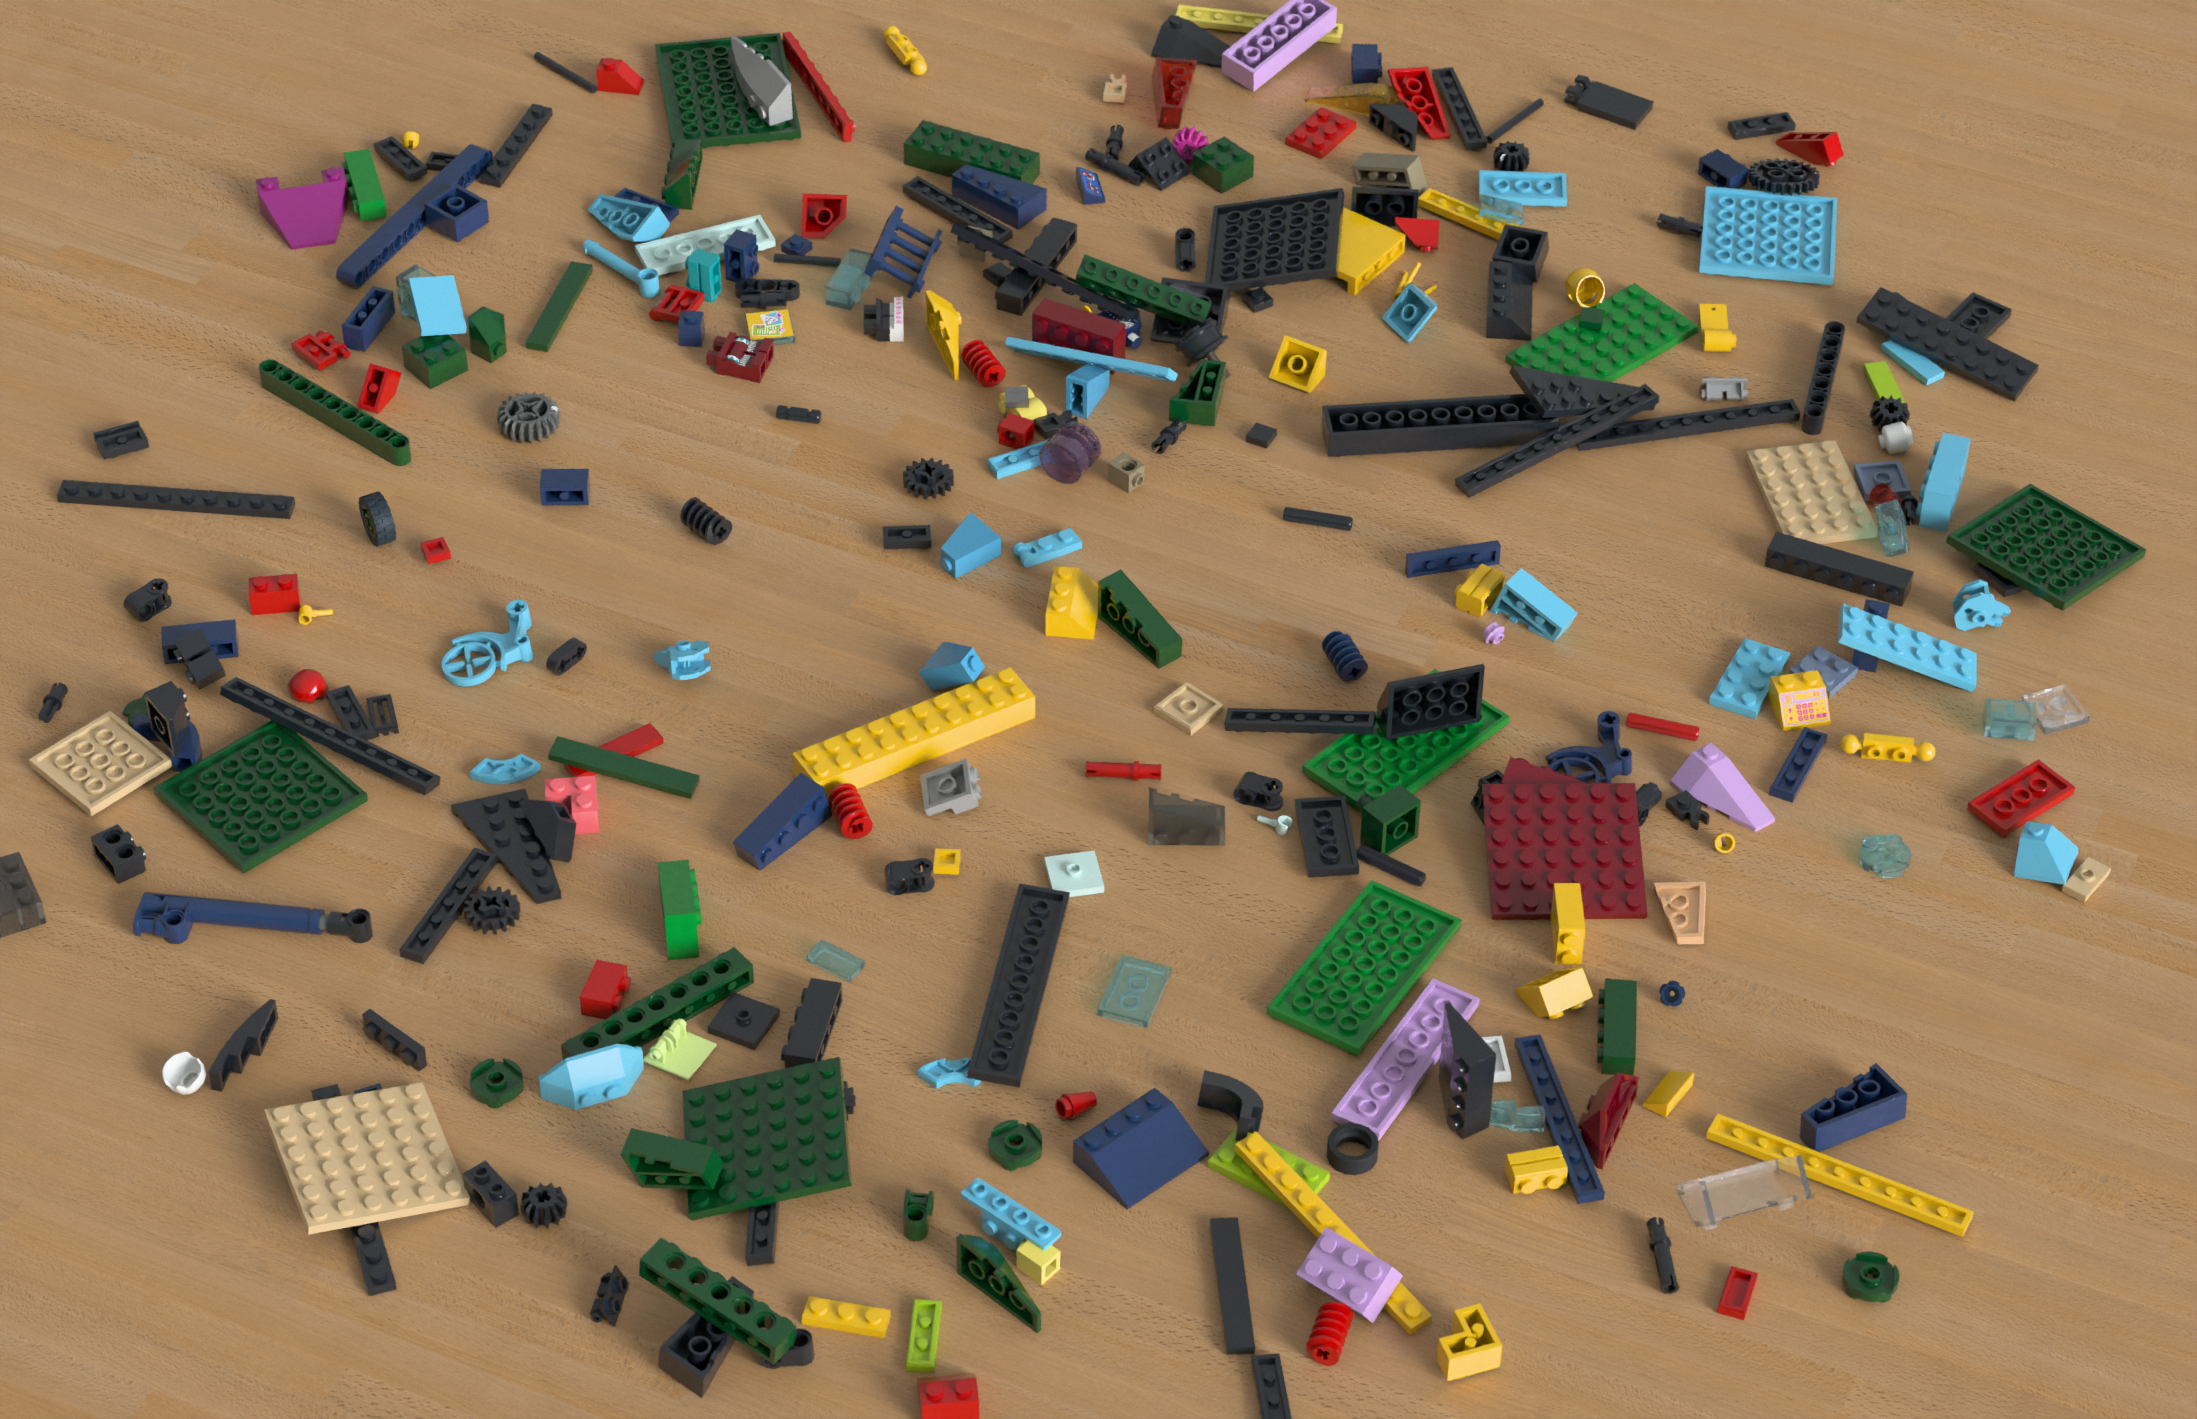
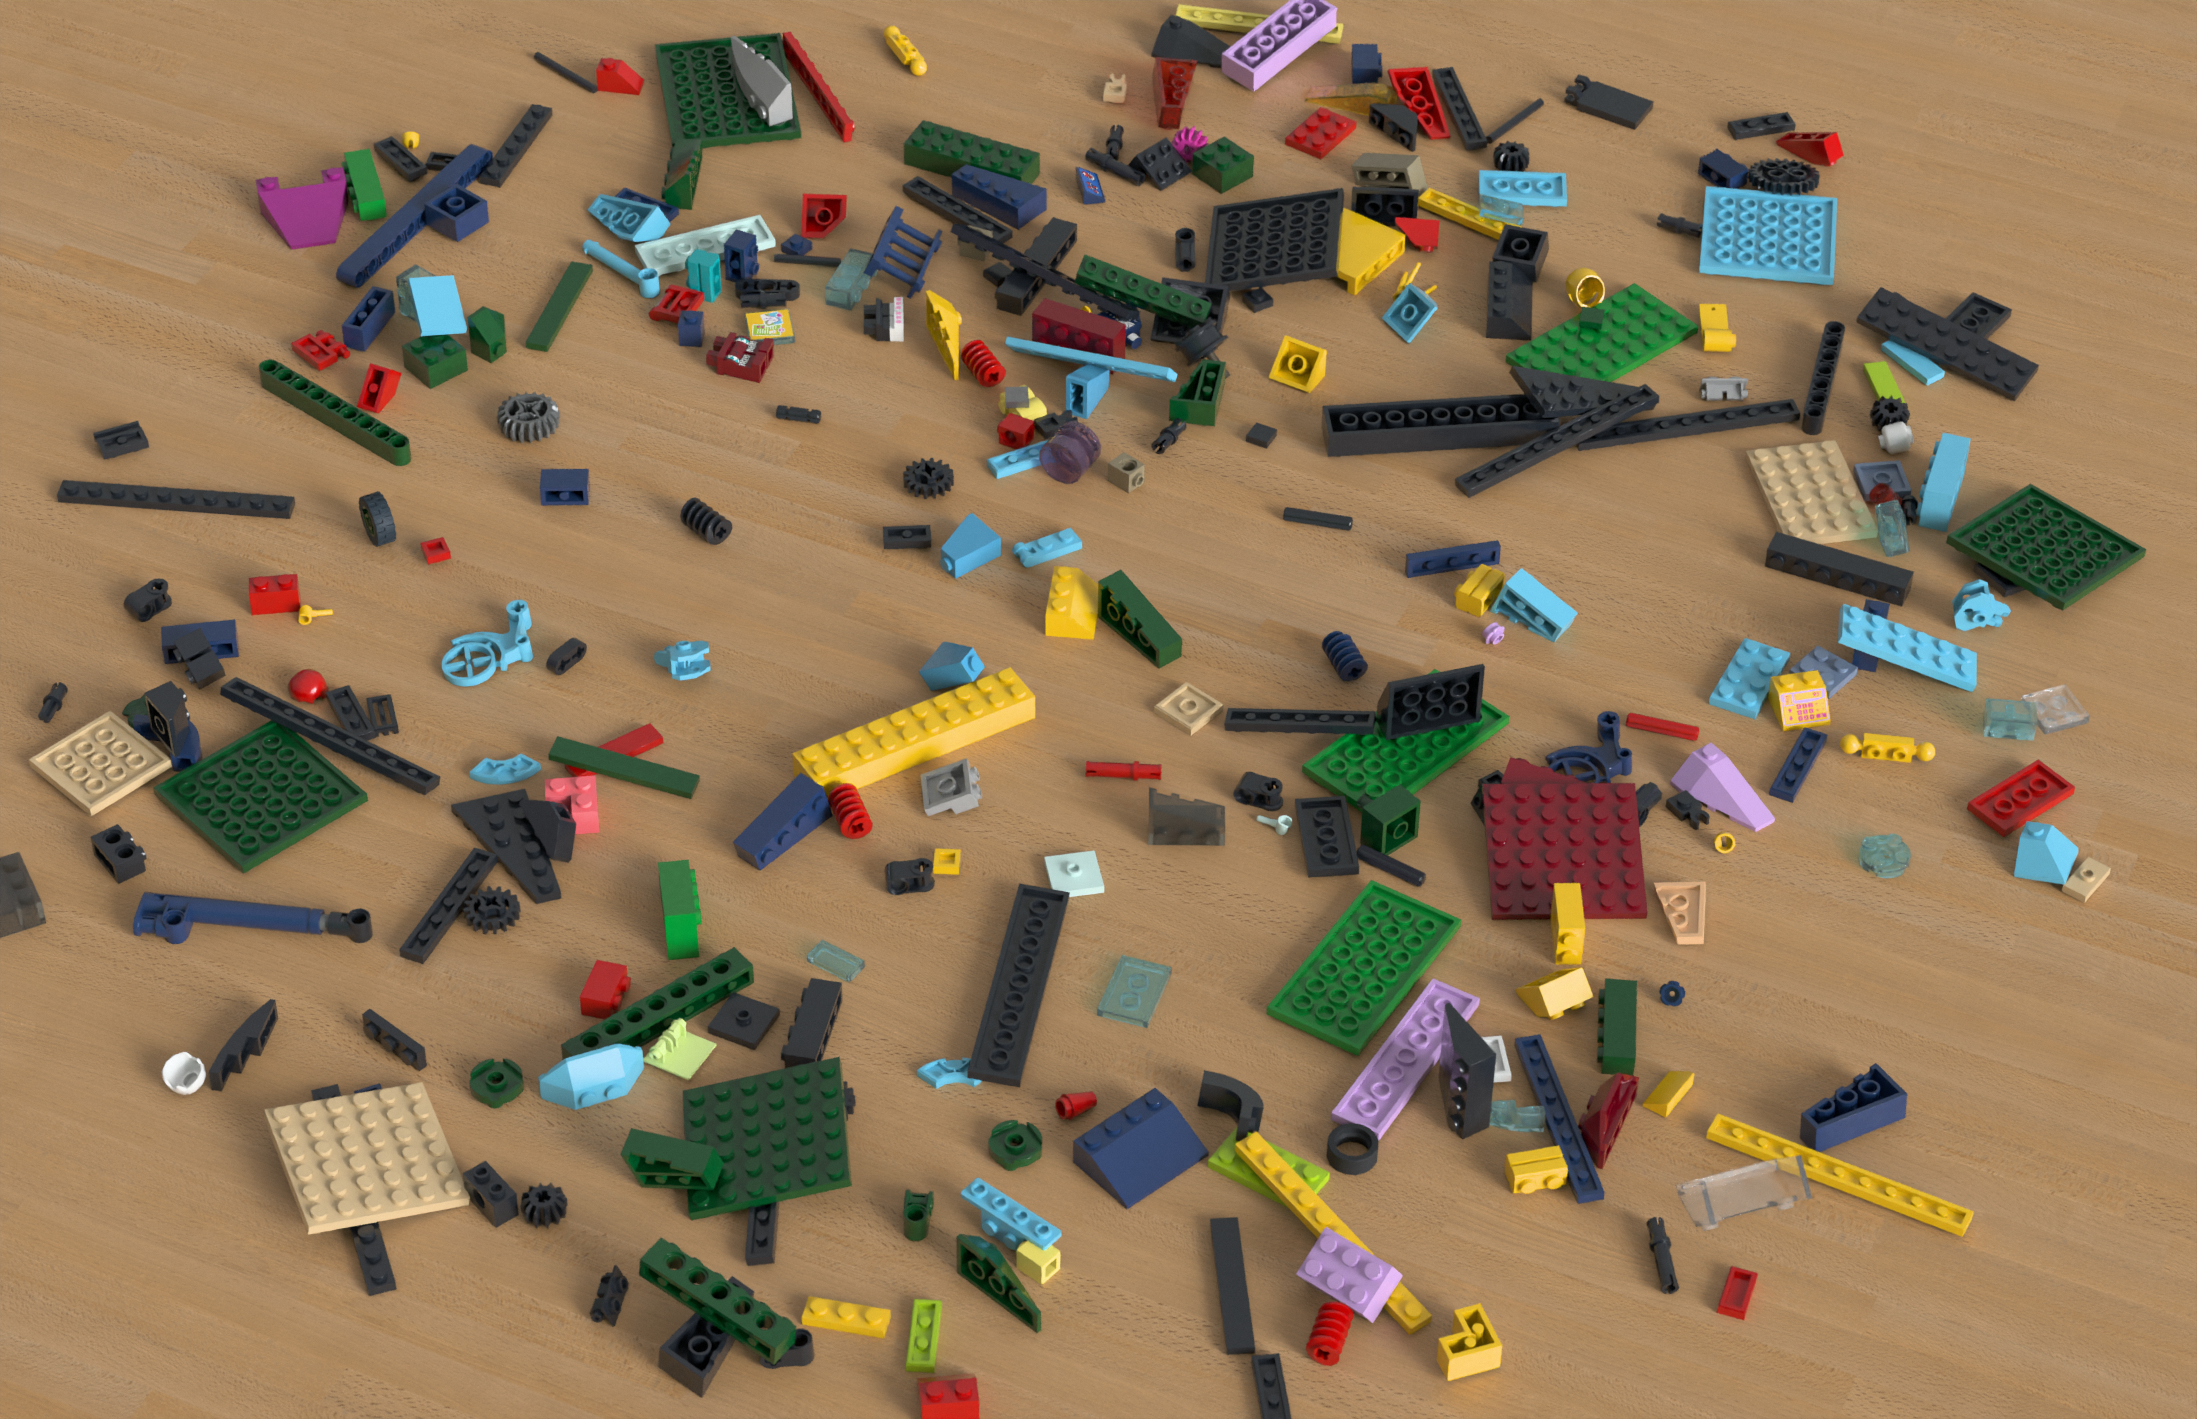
dark green plate [1842,1251,1899,1303] -> none

